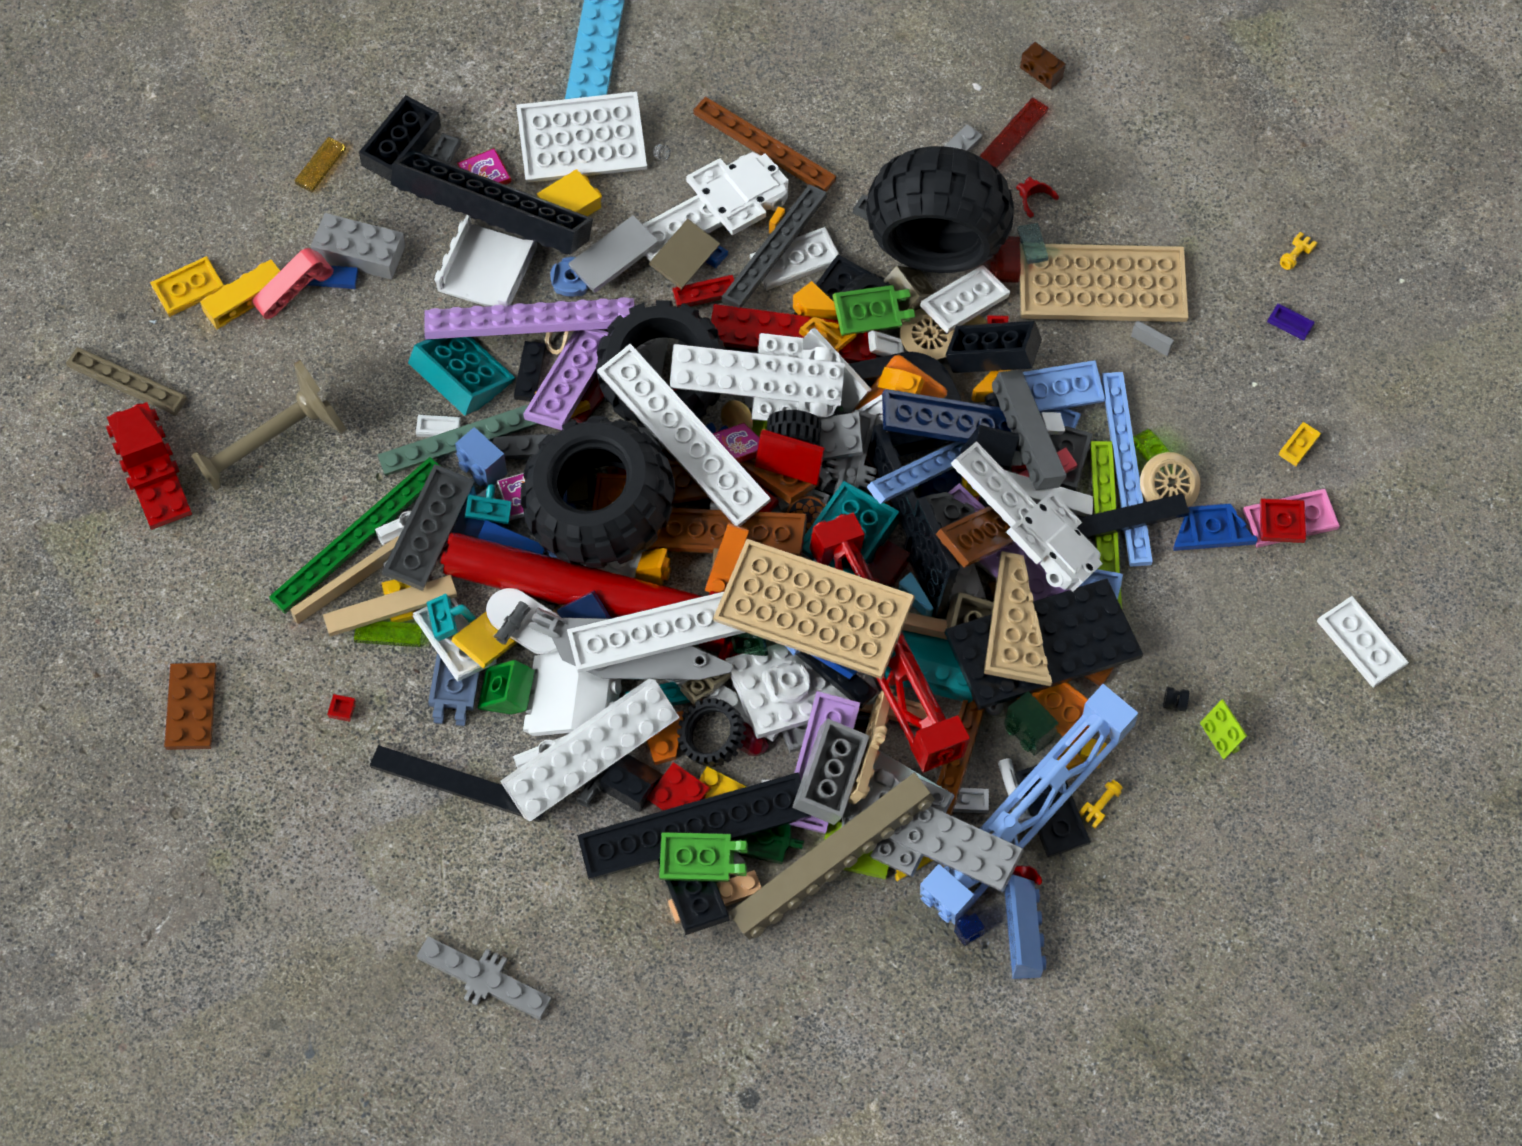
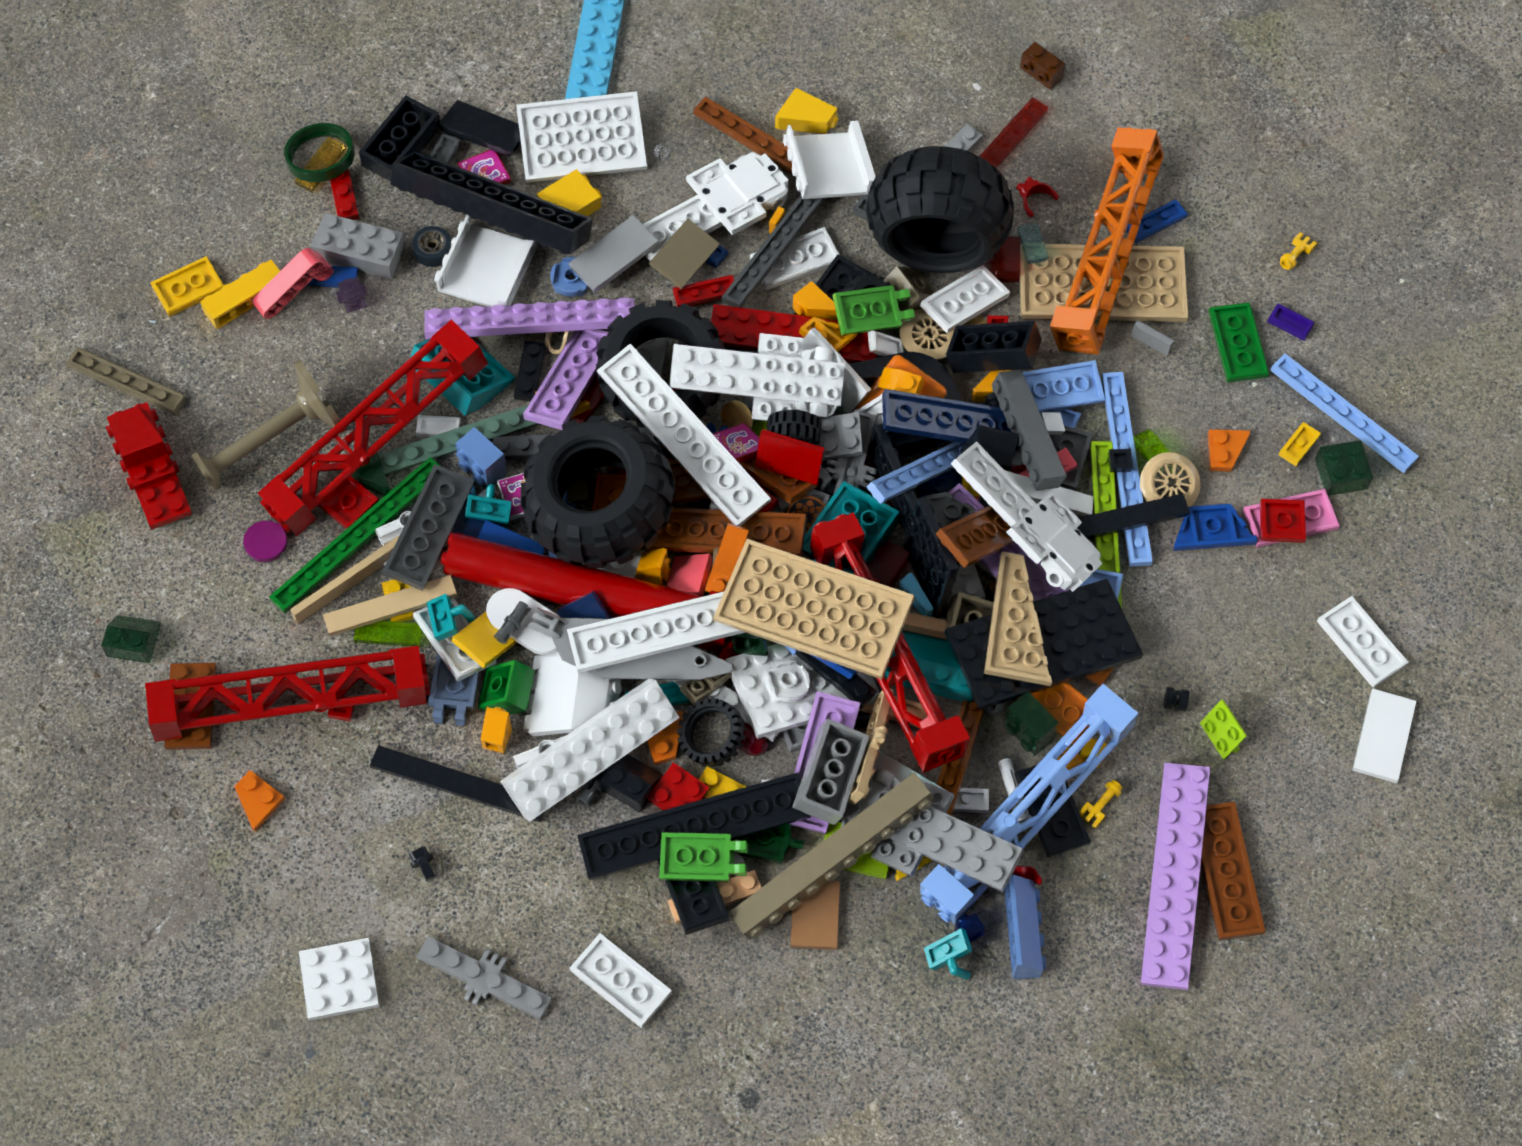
none -> clear green slope [101,615,161,663]
none -> red piece [145,645,430,742]
none -> orange wing [234,770,285,832]
none -> magenta tile [243,520,288,563]
none -> red piece [258,319,488,536]
none -> dark green piece [284,123,355,182]
none -> white plate [299,938,380,1021]
none -> red plate [318,476,379,529]
none -> red plate [330,169,359,220]
none -> clear purple brick [336,277,368,313]
none -> clear green slope [352,453,390,496]
none -> black piece [409,846,435,881]
none -> wheel [412,226,451,267]
none -> black tile [438,100,521,157]
none -> light orange slope [481,707,512,754]
none -> white plate [569,933,672,1029]
none -> coral tile [666,554,713,596]
none -> yellow slope [775,88,839,134]
none -> white panel [783,121,876,199]
none -> medium nougat tile [790,881,840,950]
none -> teal plate [924,928,972,980]
none -> orange piece [1050,127,1164,355]
none -> black plate [1108,449,1132,472]
none -> blue tile [1126,199,1187,243]
none -> lavender plate [1141,763,1210,990]
none -> dark orange plate [1201,801,1266,941]
none -> green tile [1208,302,1269,383]
none -> orange wing [1208,429,1250,472]
none -> light blue plate [1270,354,1419,473]
none -> clear green brick [1315,440,1373,496]
none -> white tile [1352,689,1416,783]

